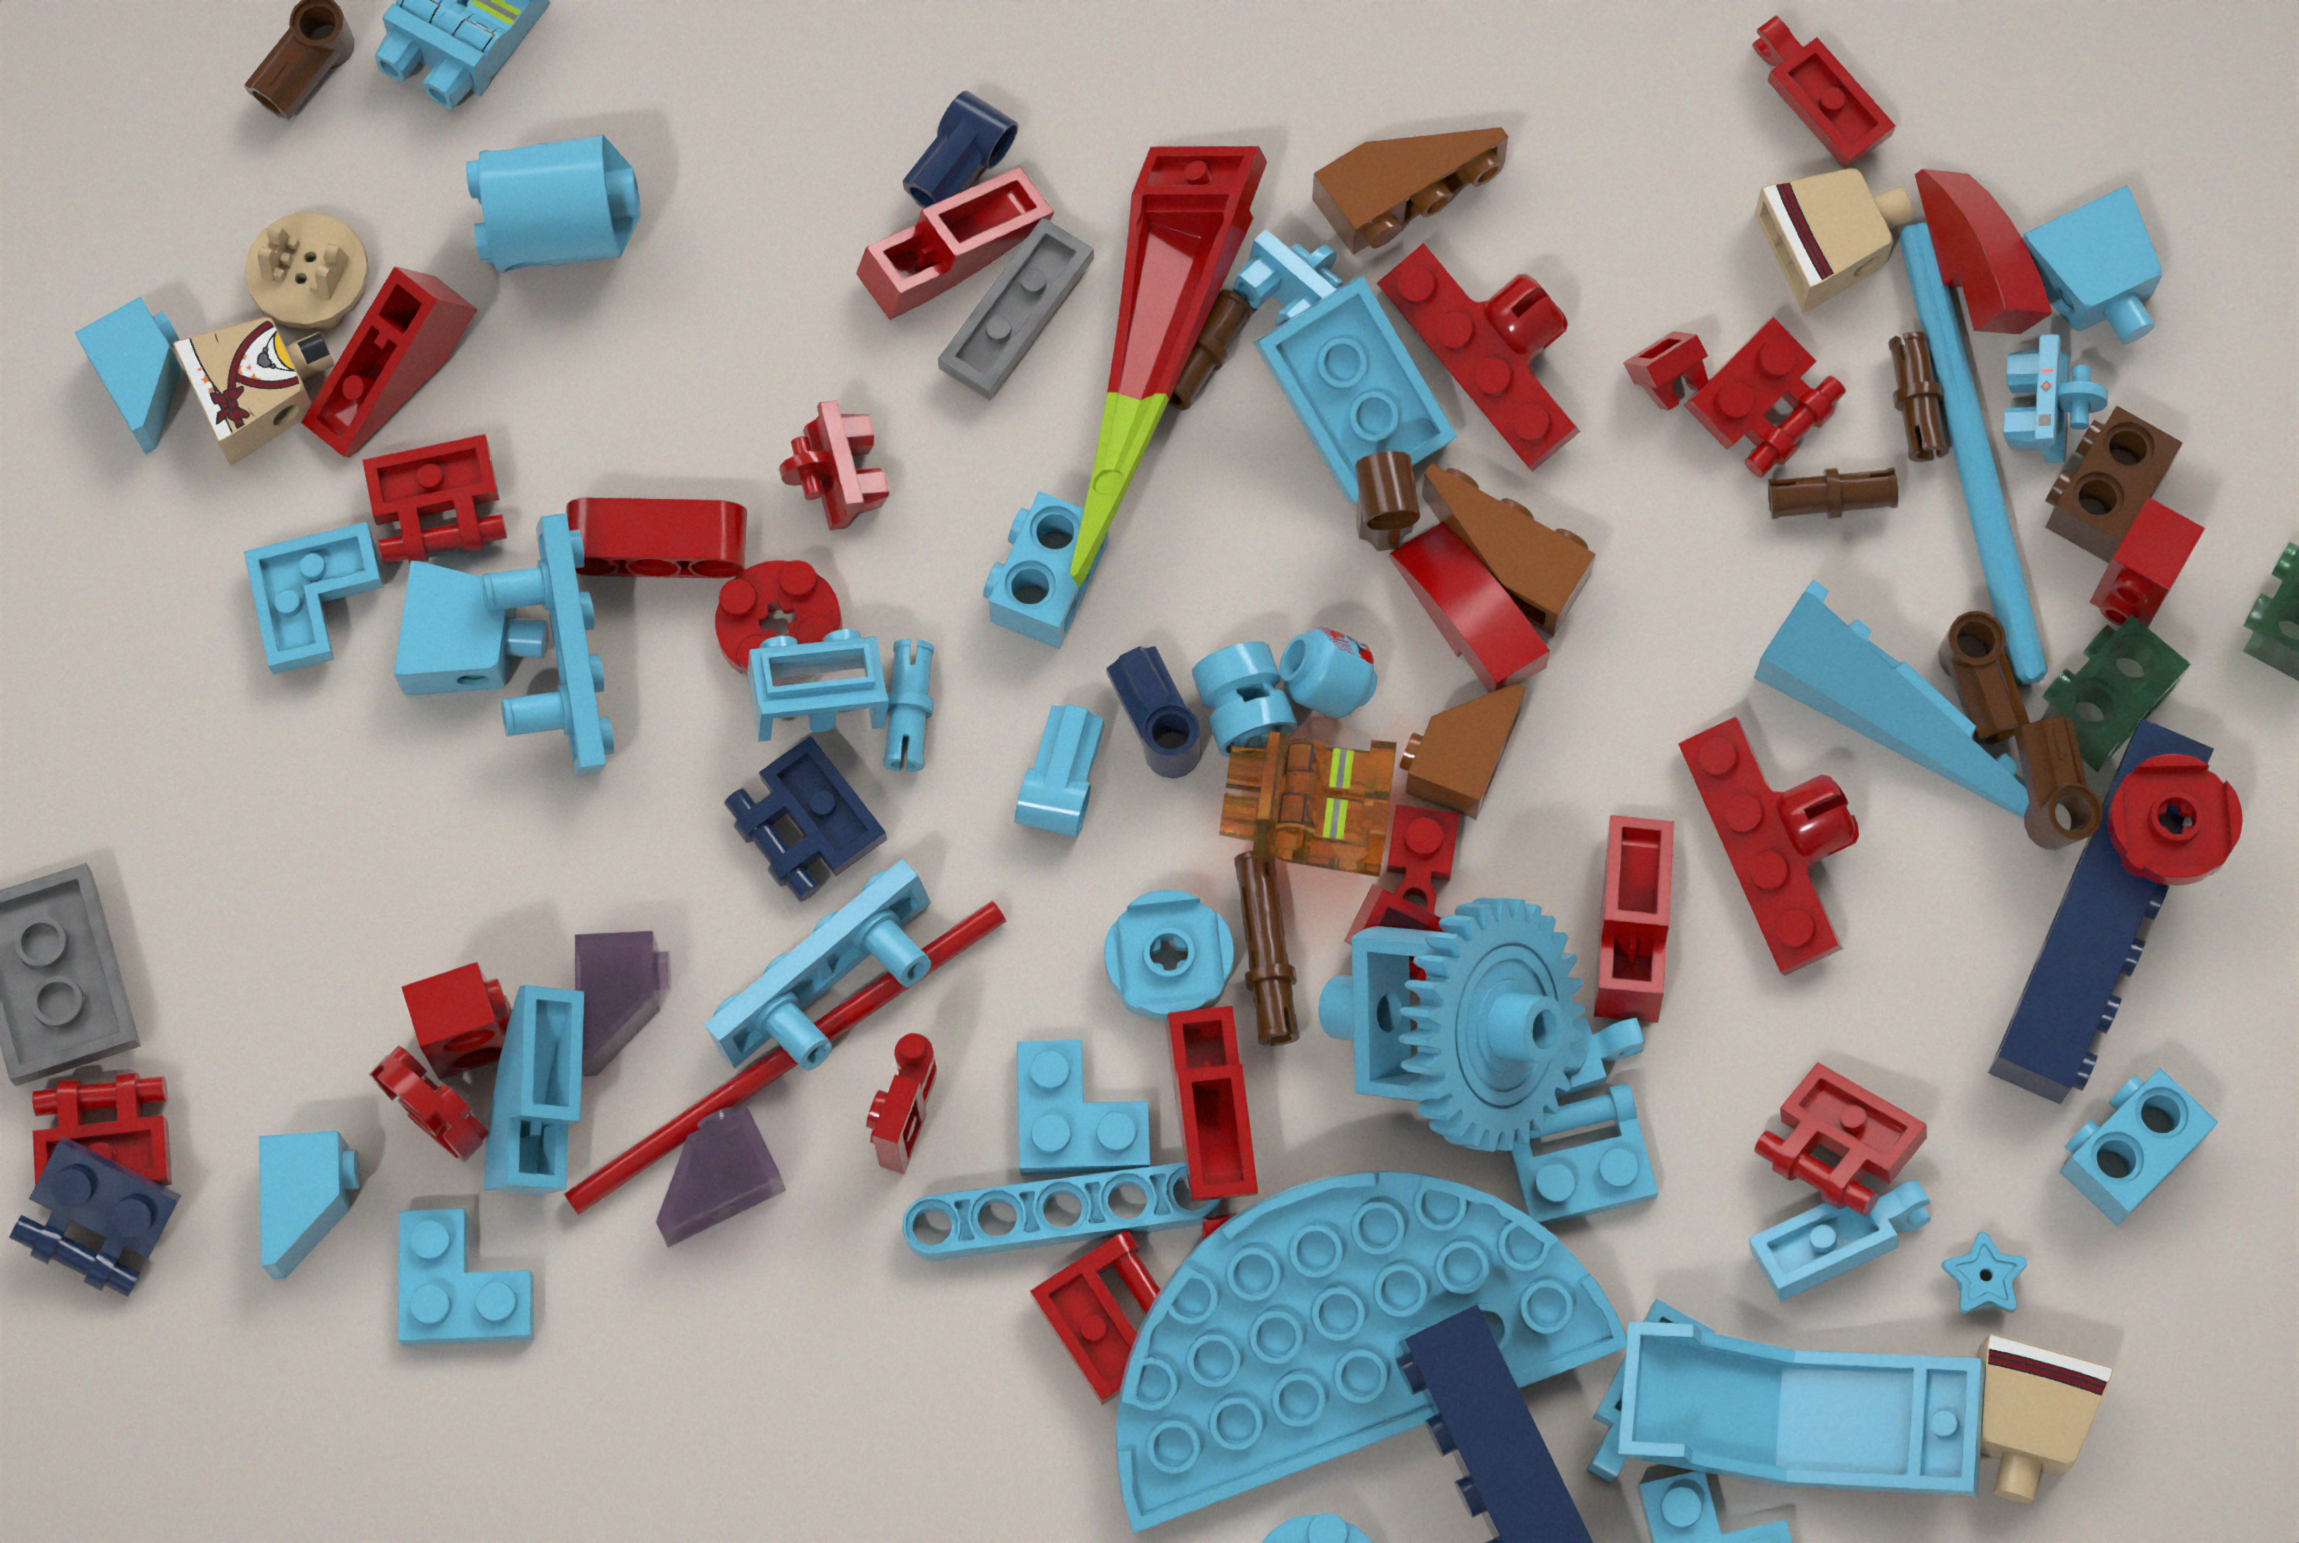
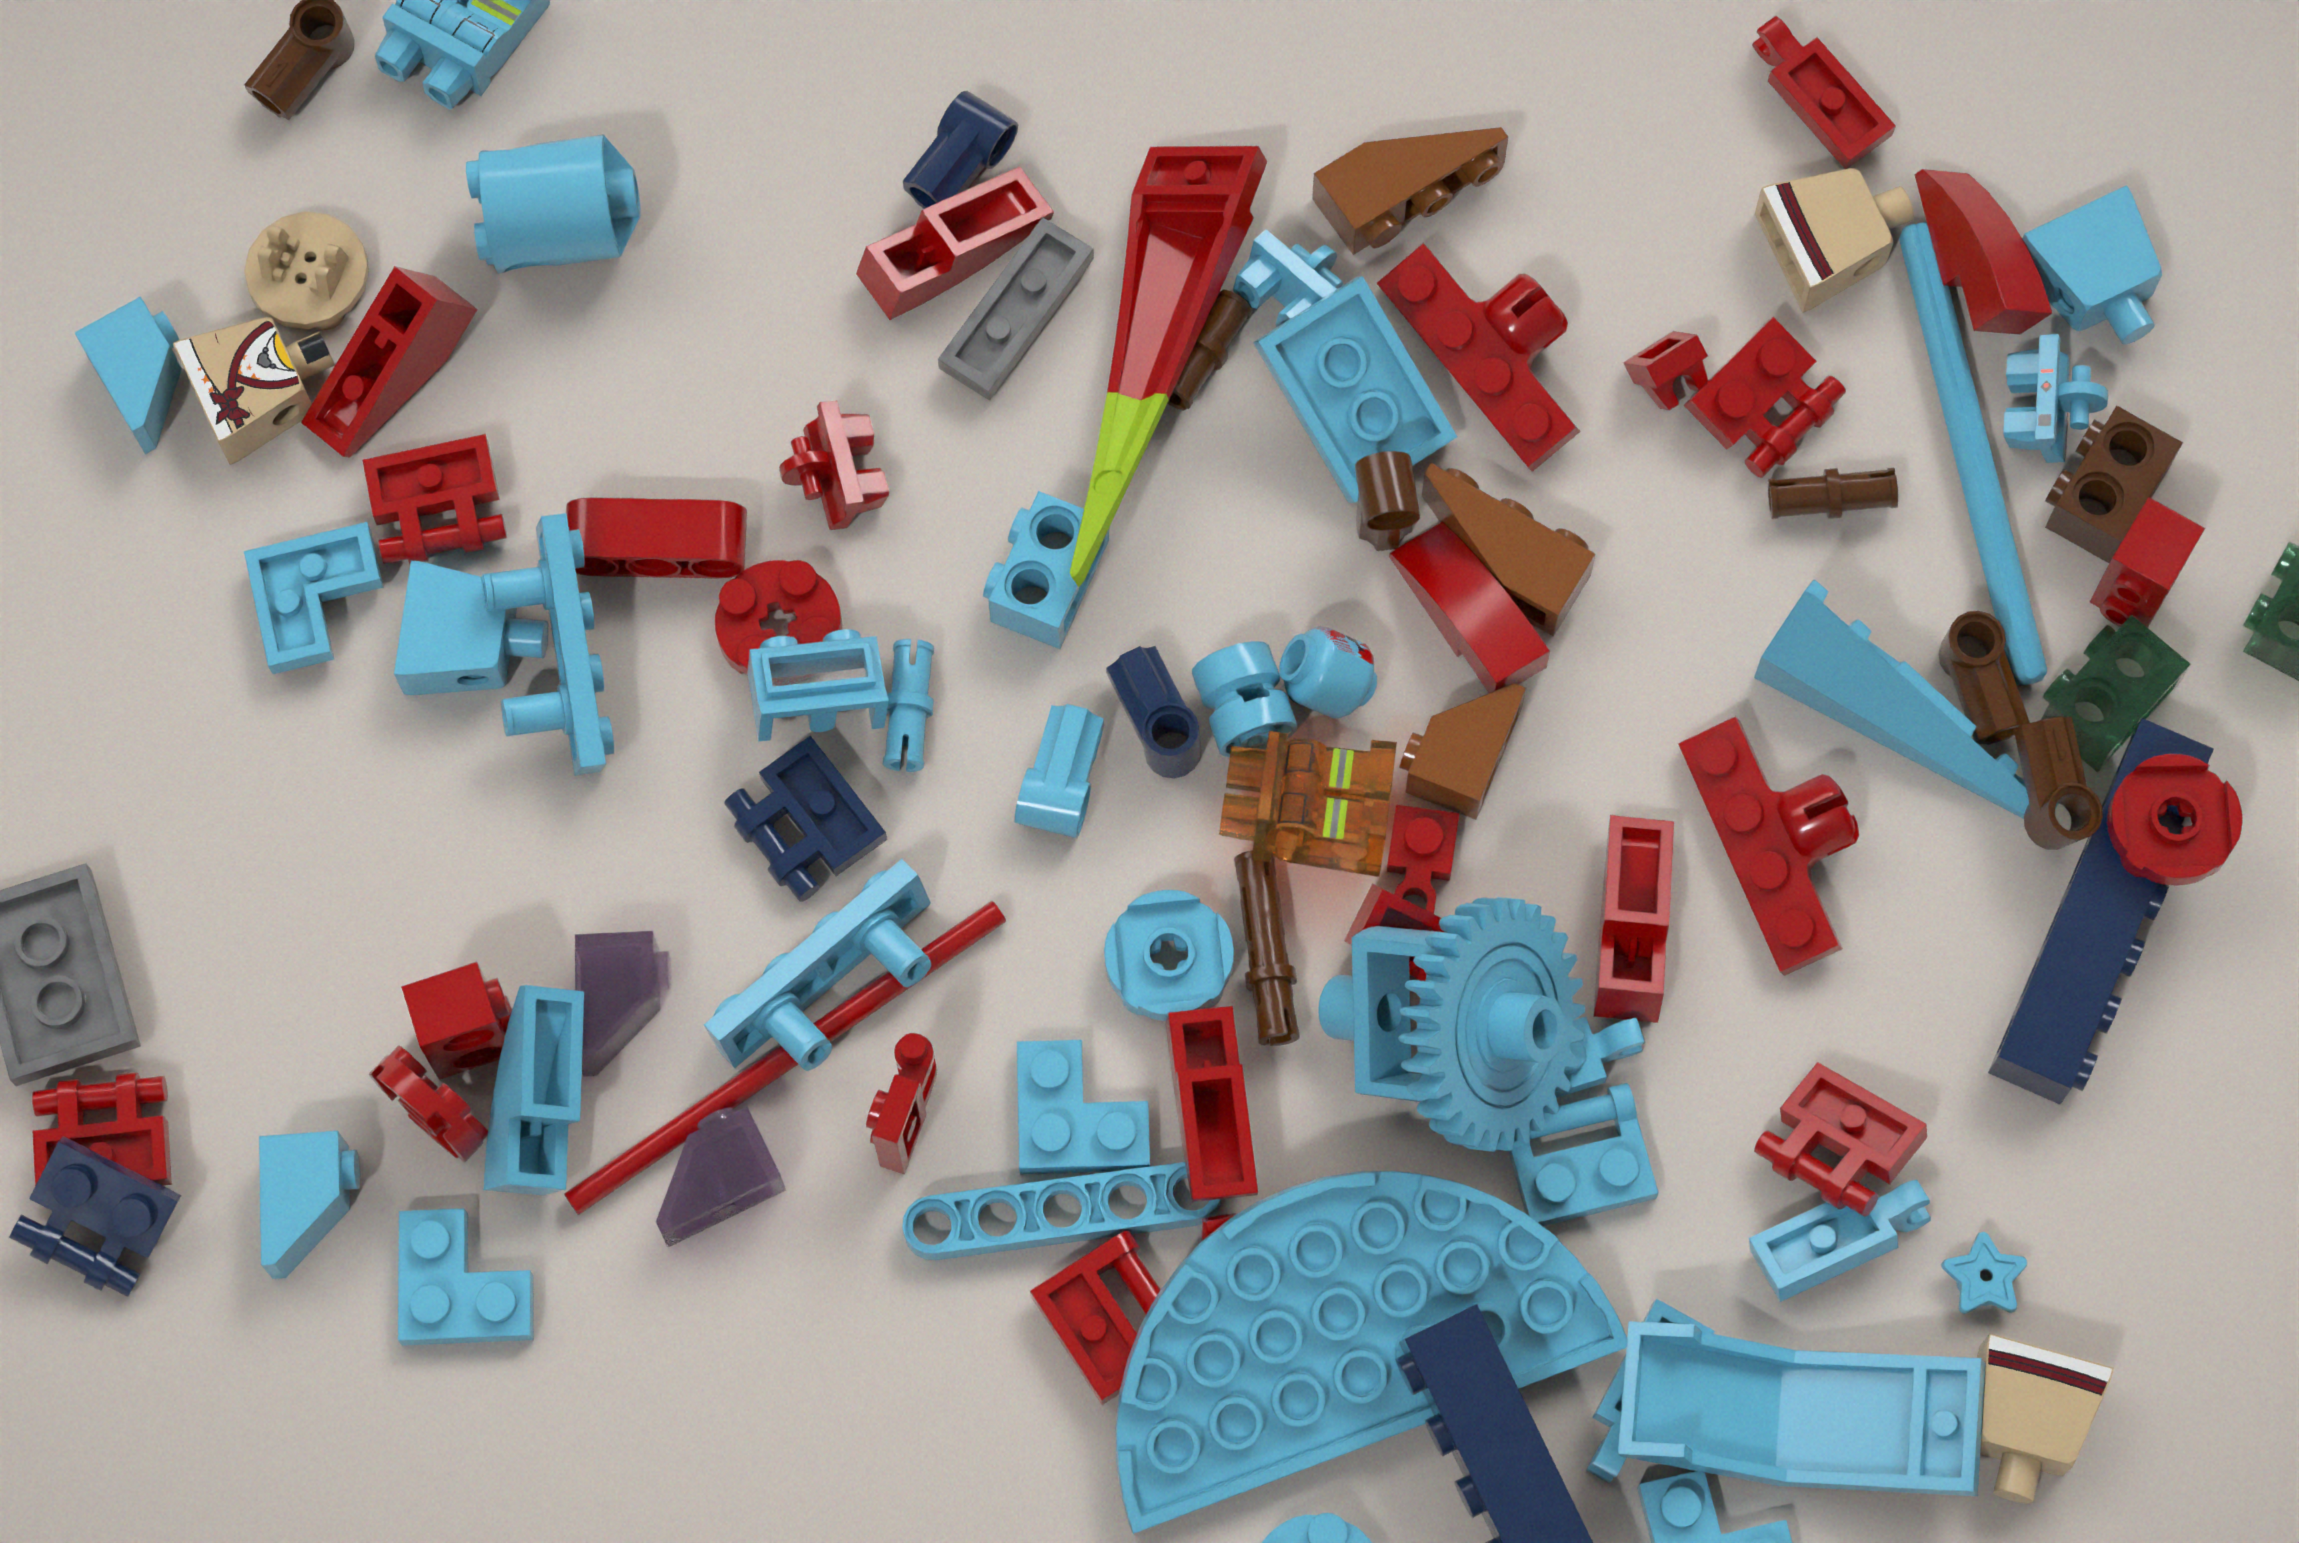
reddish brown pin [1888,331,1949,462] -> none
medium azure brick [2060,1068,2219,1227] -> none

